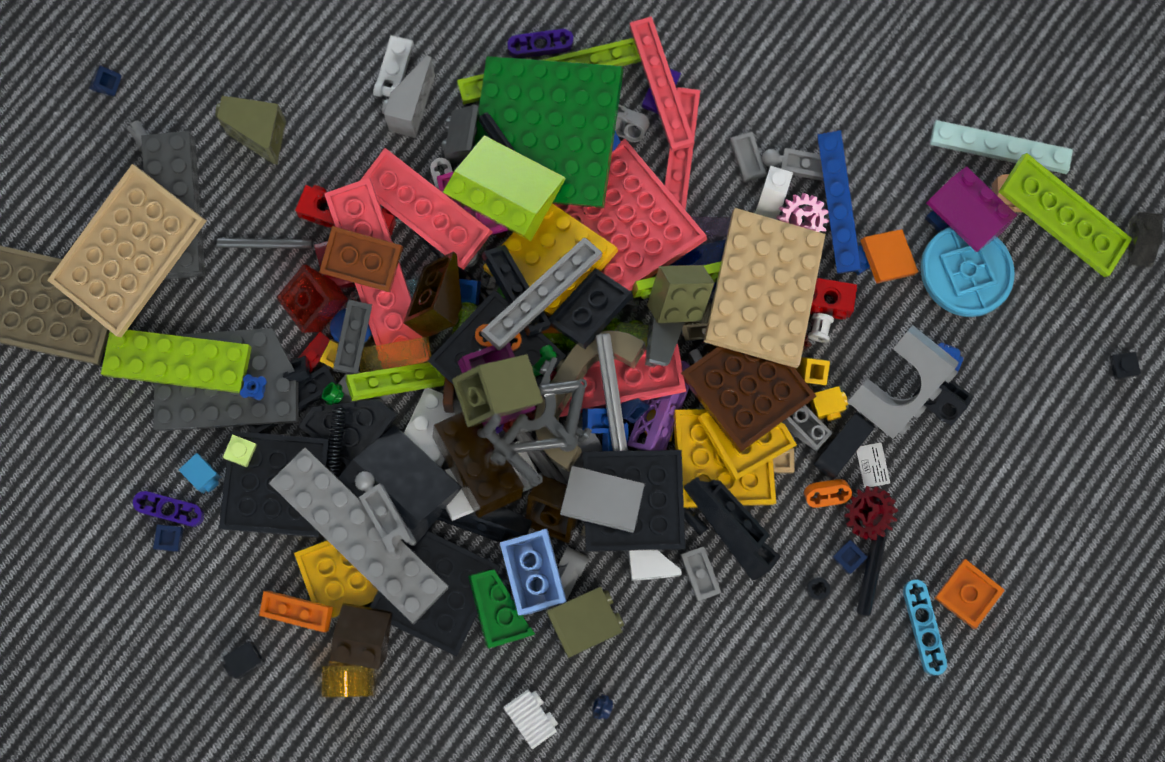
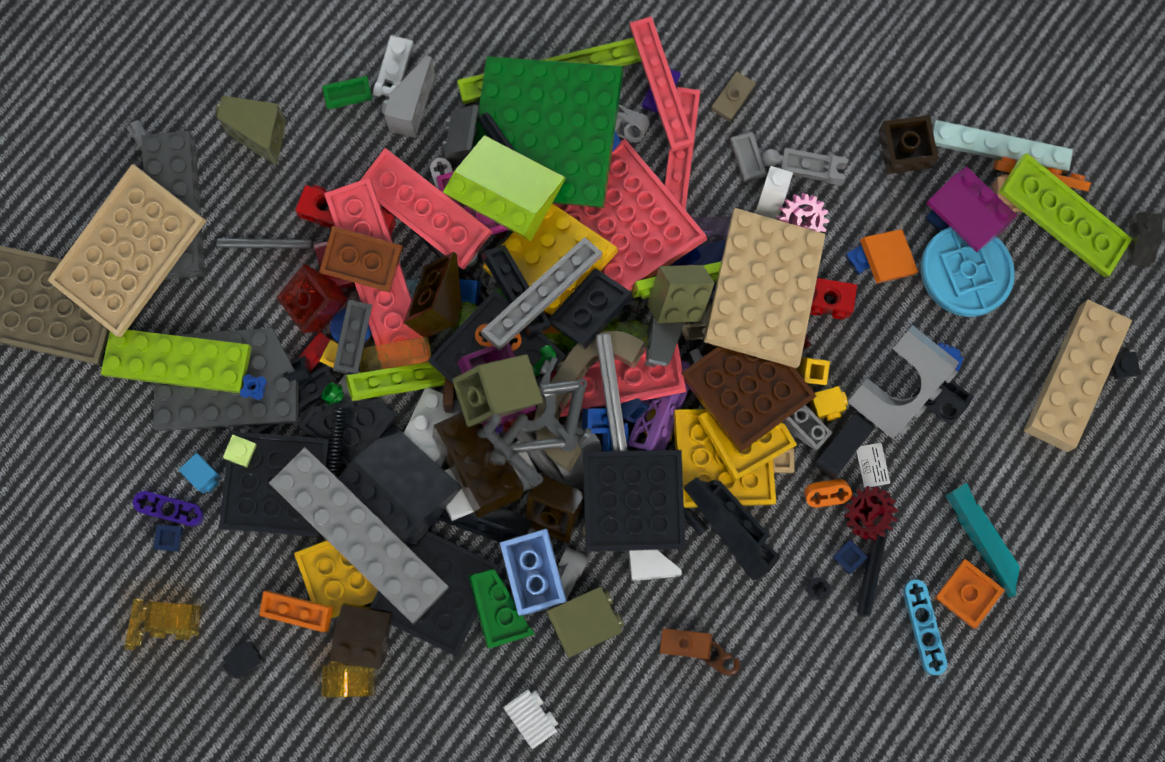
dark blue slope [89,65,122,96] -> none
light grey plate [355,471,416,556] -> none
dark purple beam [507,29,573,59] -> none
light grey tile [560,466,644,533] -> none
dark blue plate [592,694,613,720] -> none
light grey plate [680,546,721,602] -> none
white bush [808,313,834,343] -> none
blue plate [817,130,862,274] -> none
none -> clear yellow plate [124,599,148,651]
none -> clear yellow brick [143,601,202,640]
none -> green plate [322,76,373,110]
none -> dark orange plate [660,628,713,660]
none -> reddish brown piece [691,631,740,676]
none -> dark tan plate [711,71,756,122]
none -> dark brown brick [878,115,938,175]
none -> teal wedge [945,483,1020,598]
none -> orange plate [992,156,1091,192]
none -> tan brick [1023,300,1132,452]

